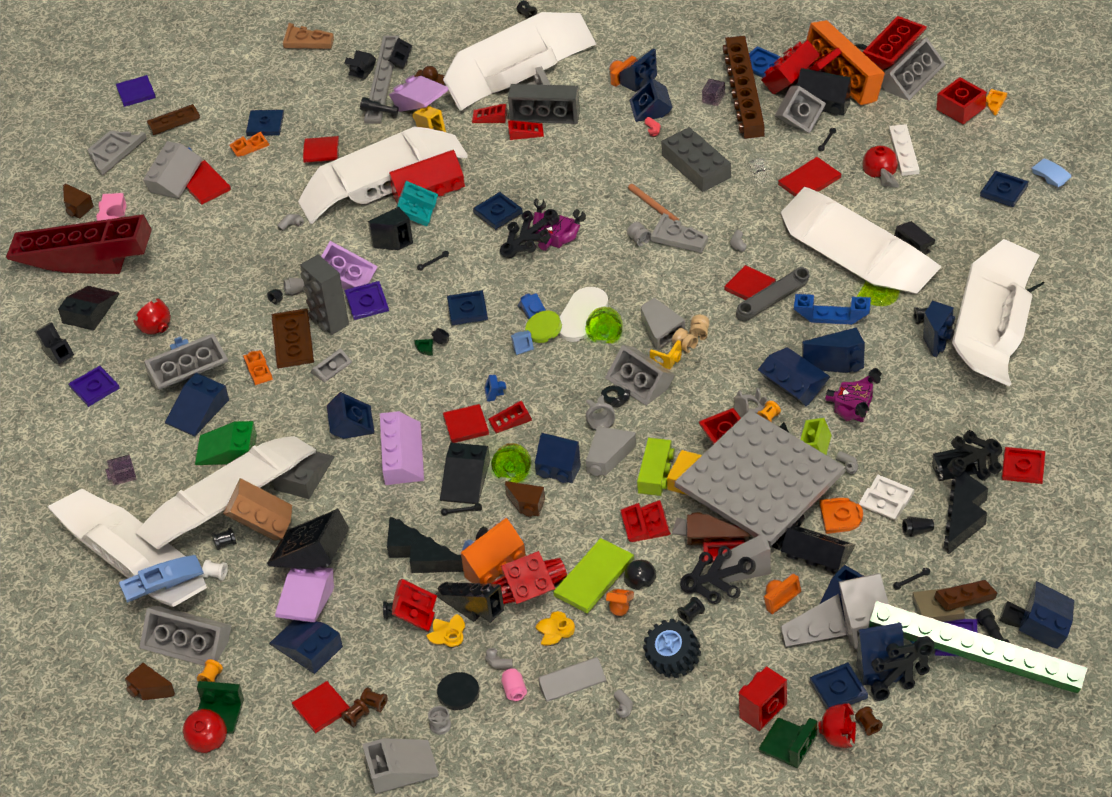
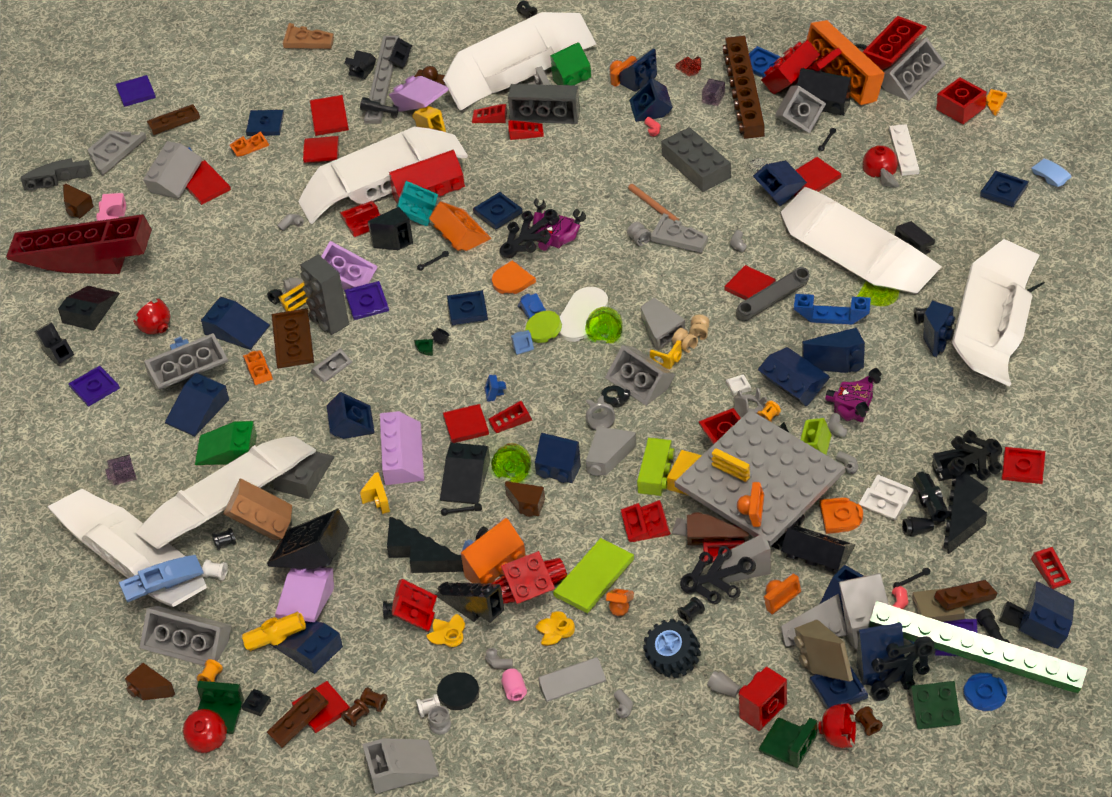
black hair [624,559,656,590] -> none
none -> dark grey slope [21,158,92,191]
none -> dark blue slope [201,296,270,350]
none -> yellow piece [242,611,306,651]
none -> black tile [242,689,271,716]
none -> reddish brown plate [267,687,329,748]
none -> yellow tile [278,282,307,312]
none -> red tile [310,95,349,136]
none -> red slope [340,201,381,237]
none -> yellow slope [360,472,390,514]
none -> white bush [416,694,440,718]
none -> orange slope [429,201,491,251]
none -> orange tile [492,260,536,294]
none -> green slope [550,42,591,86]
none -> clear red bracket [675,56,701,77]
none -> light grey cone [707,671,741,698]
none -> yellow tile [712,448,750,482]
none -> white tile [726,374,751,396]
none -> orange tile [737,482,764,527]
none -> dark blue slope [753,160,807,206]
none -> dark tan slope [794,619,853,681]
none -> light grey arm [828,413,847,438]
none -> coral arm [892,586,909,609]
none -> dark green bracket [908,681,961,729]
none -> black piece [913,471,949,523]
none -> blue tile [963,673,1008,711]
none -> red slope [1031,547,1071,589]

